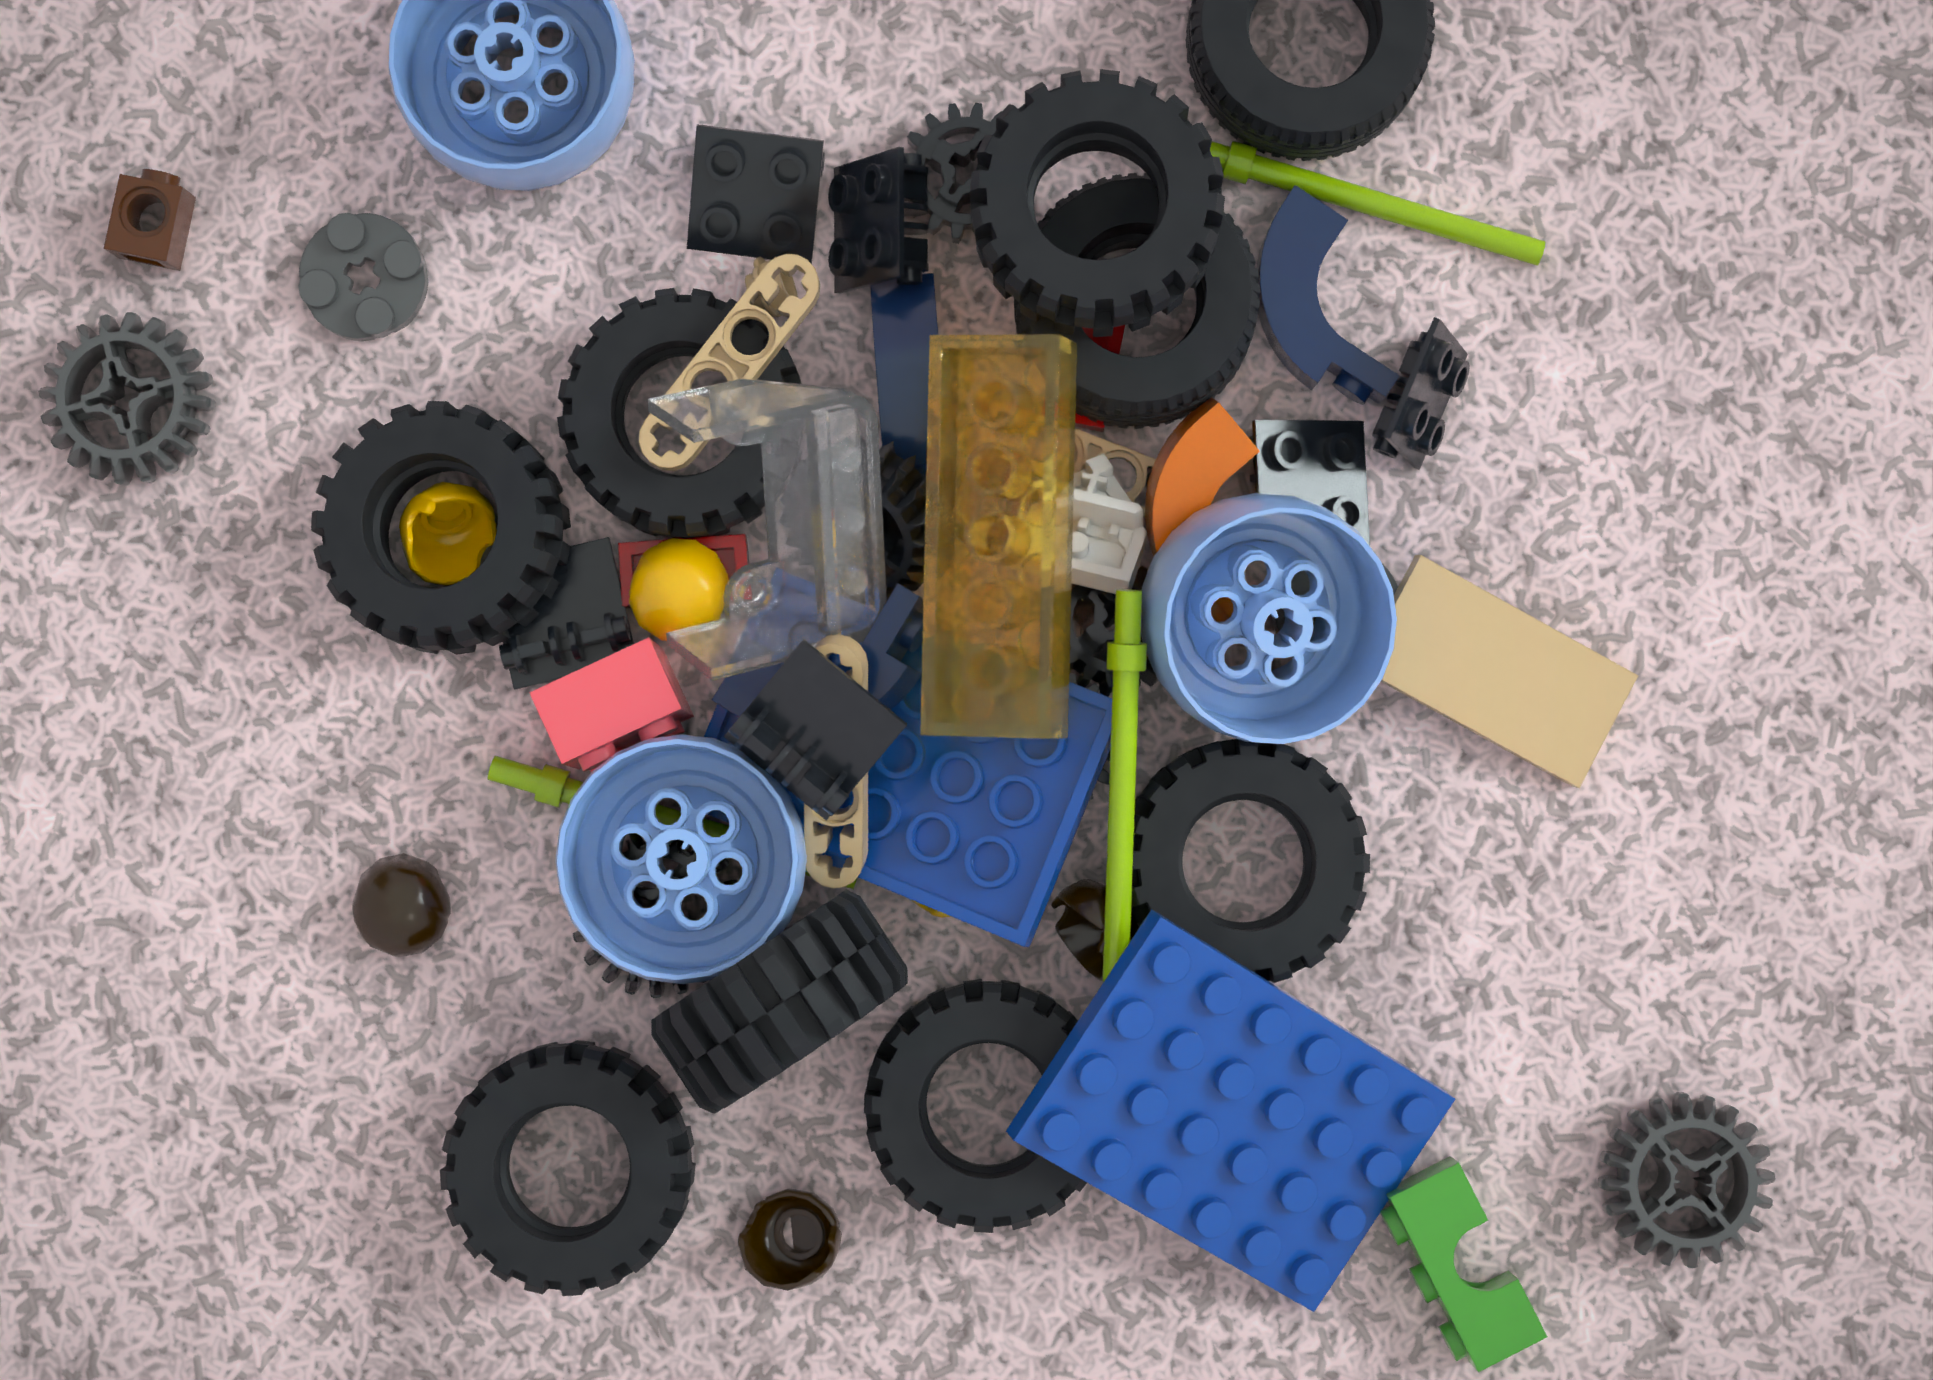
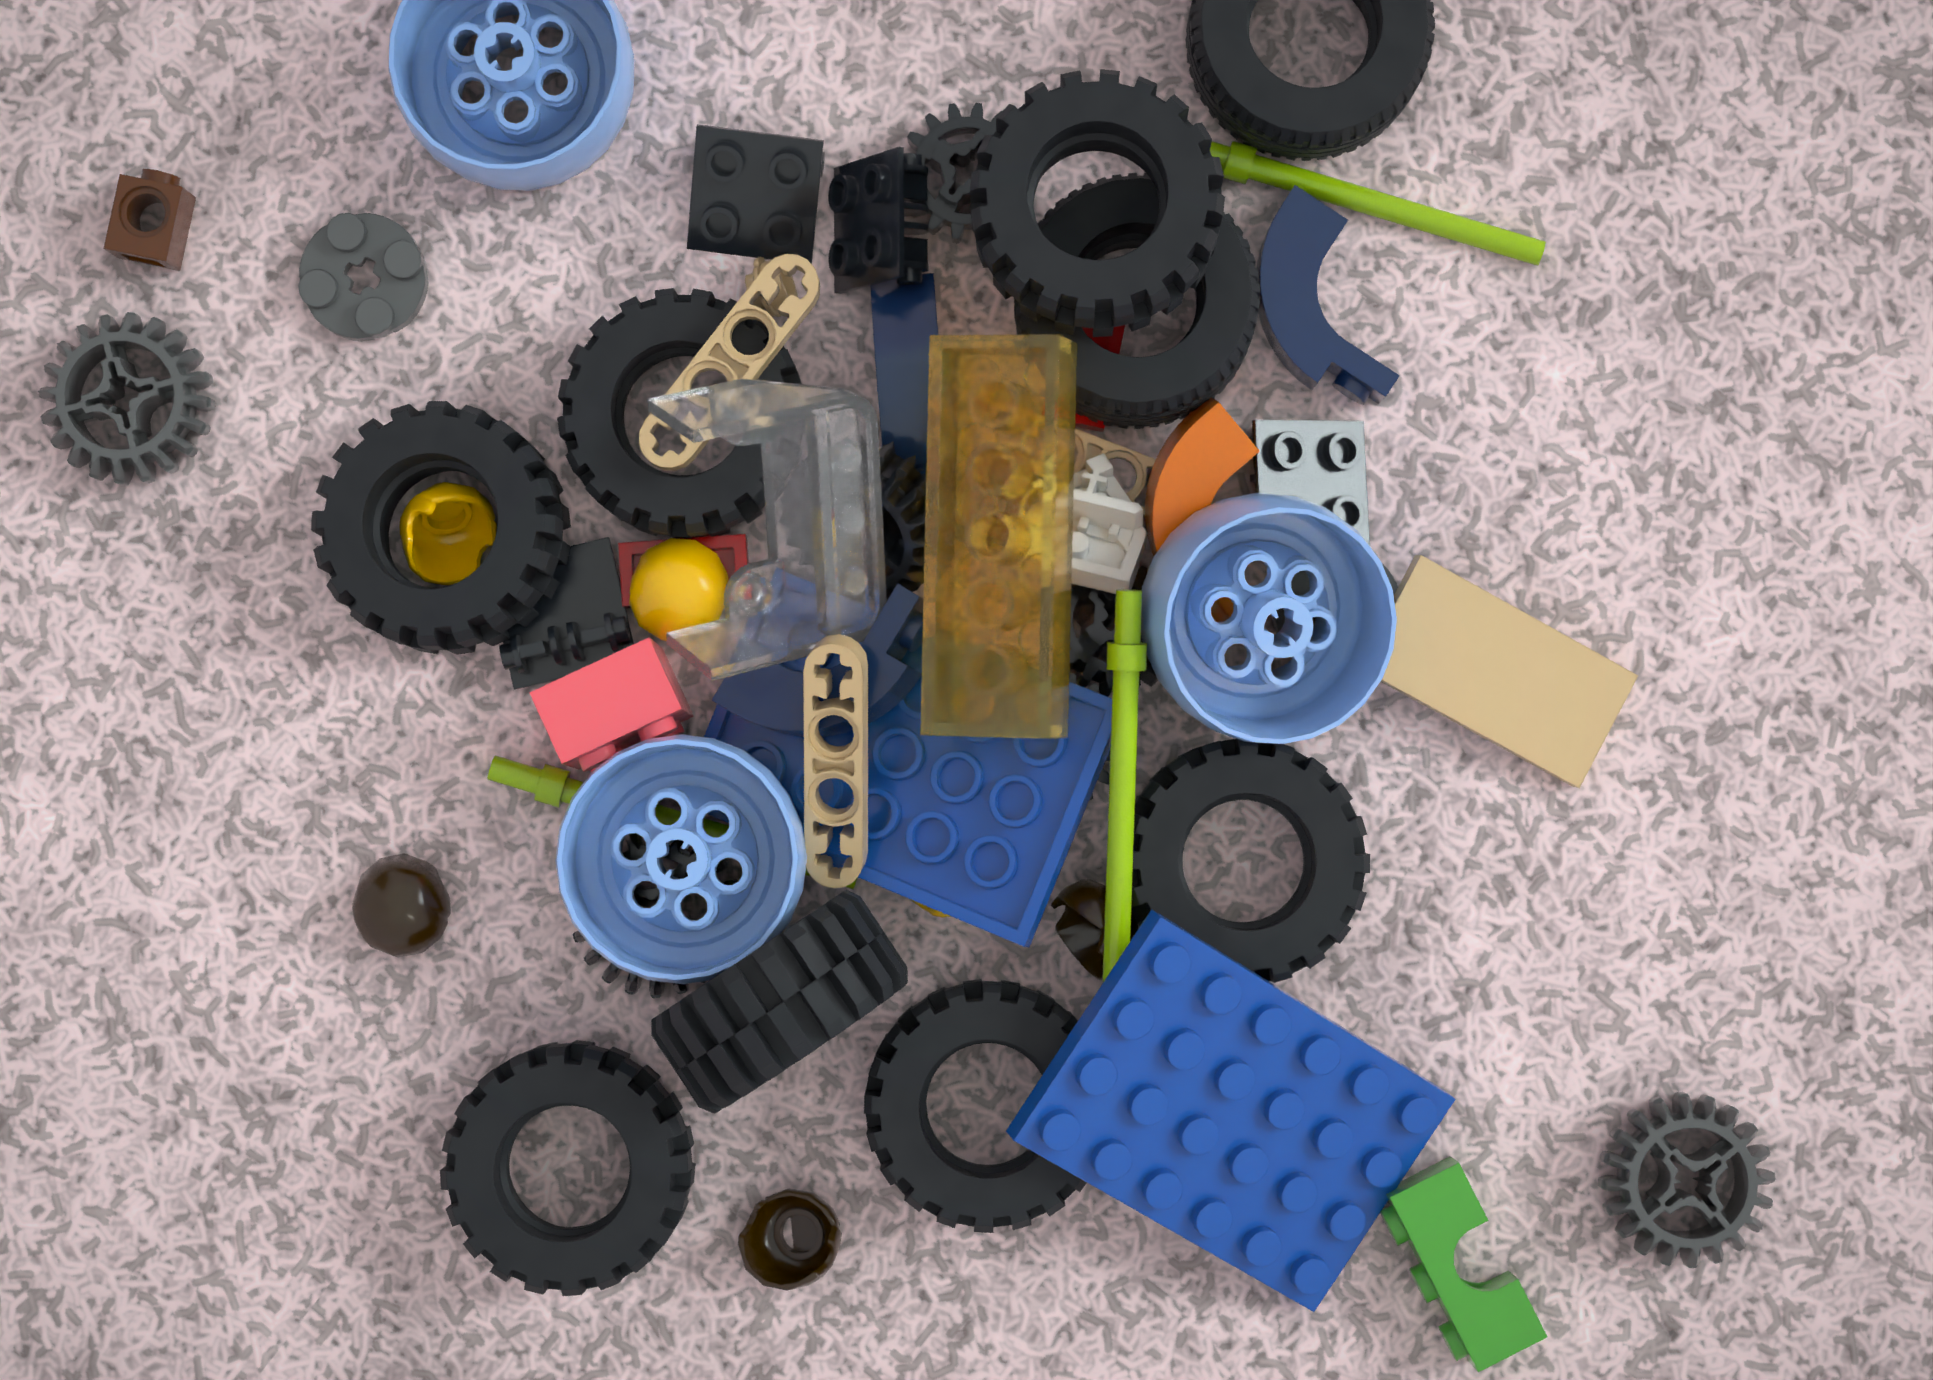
black hinge [724,639,907,821] -> none
black hinge [1372,317,1470,470] -> none

